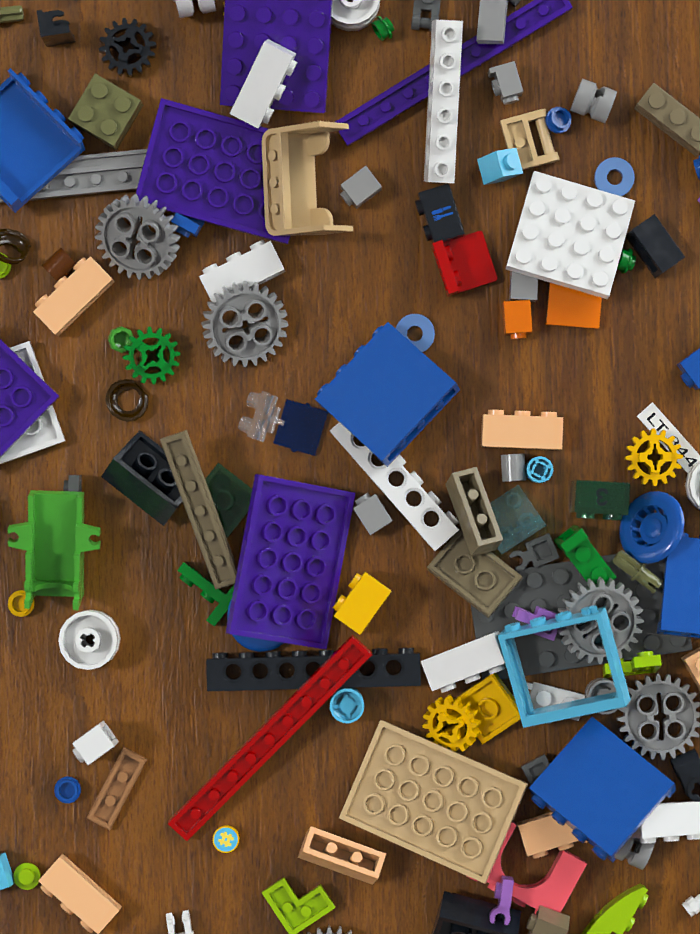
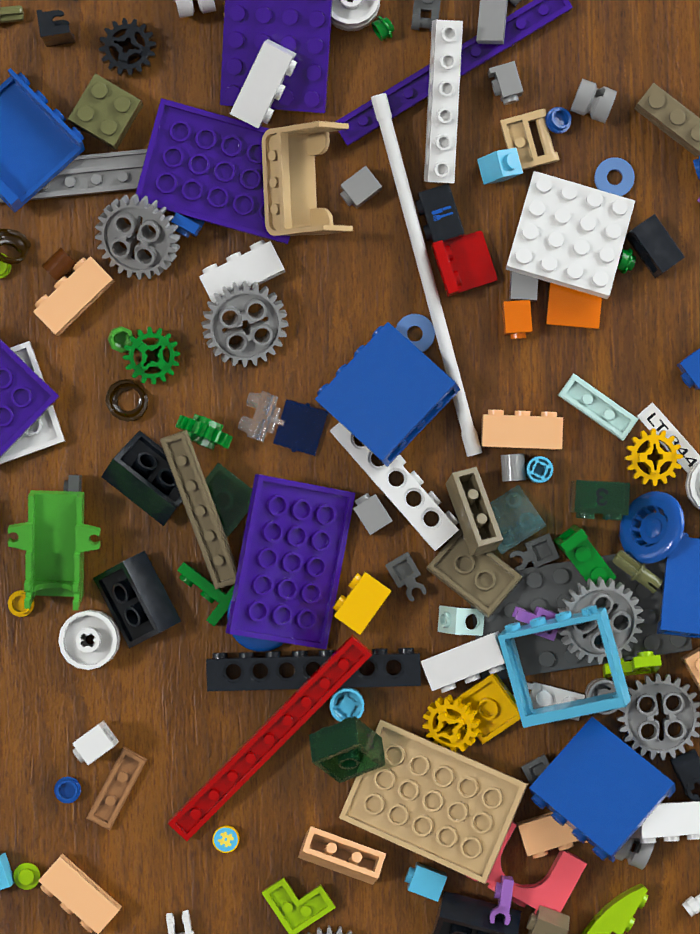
none -> black slope [93,551,181,649]
none -> green gear [175,414,233,450]
none -> clear green brick [309,716,385,783]
none -> white piece [371,93,482,457]
none -> dark grey plate [385,552,427,602]
none -> medium azure brick [404,862,447,902]
none -> light aqua bracket [438,605,484,636]
none -> light aqua tile [558,373,638,441]

